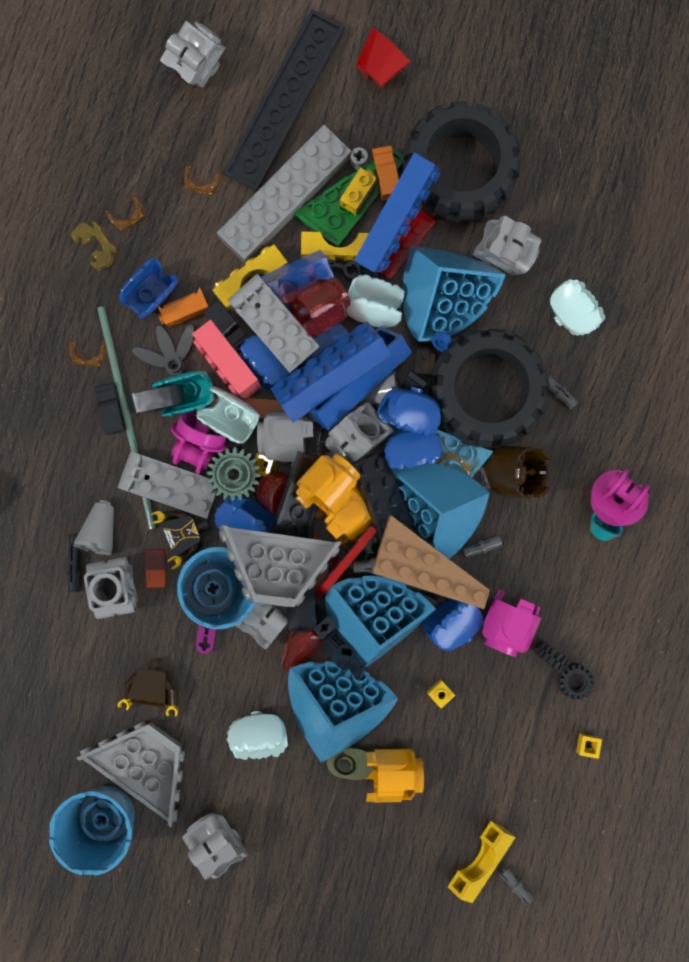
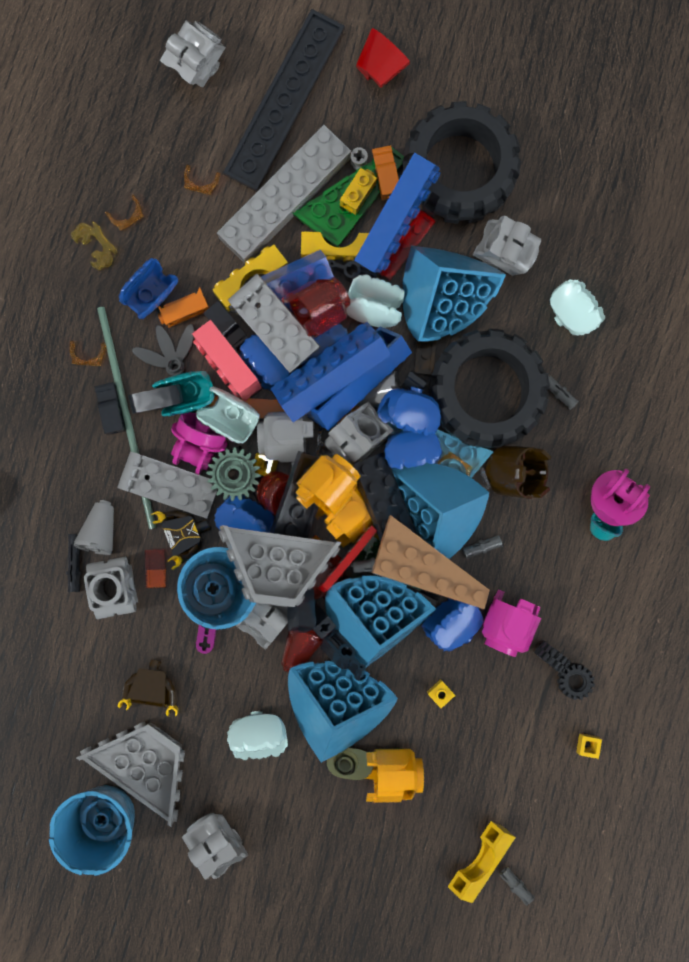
blue tile [432,332,452,352] -> none

